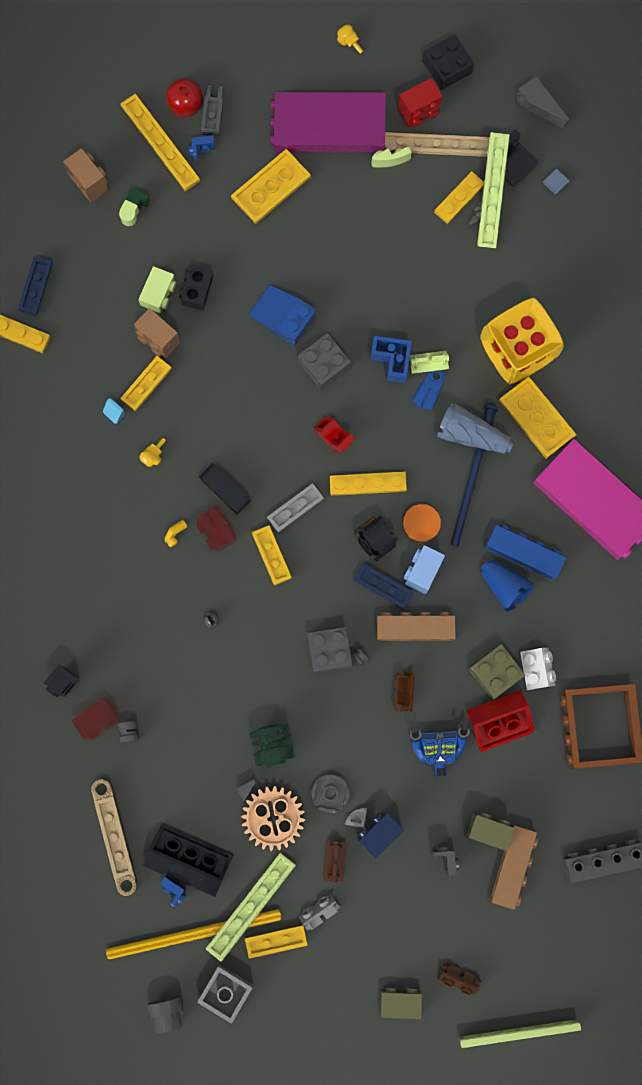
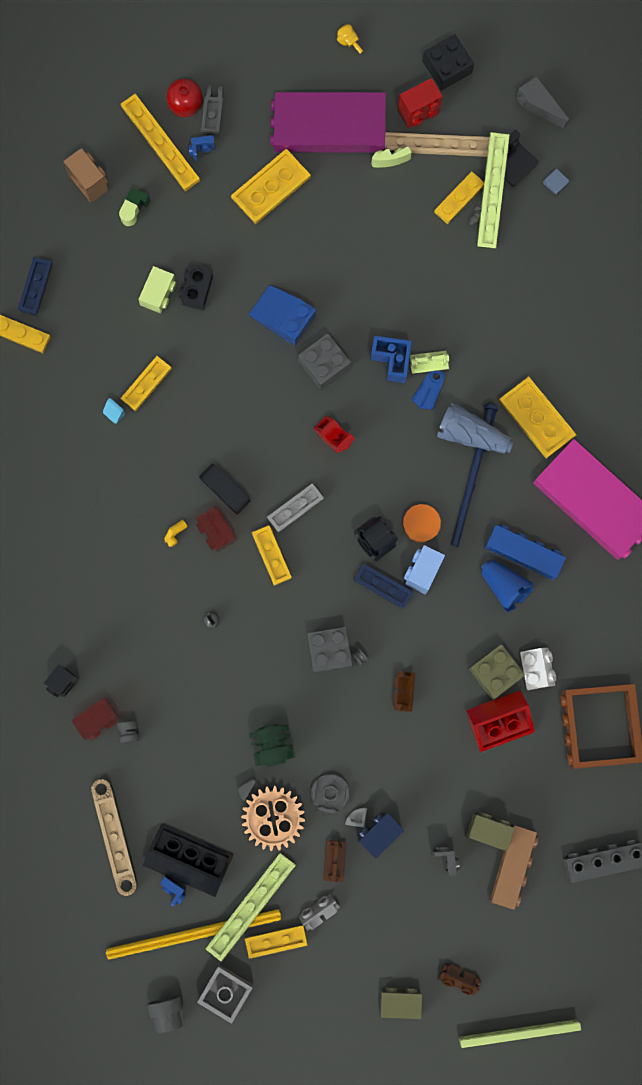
medium nougat brick [134,308,180,359] -> none
yellow piece [139,438,166,467] -> none
yellow plate [329,472,407,496] -> none
medium nougat brick [377,612,455,641] -> none
torso [408,724,470,776] -> none
yellow piece [480,298,564,384] -> none

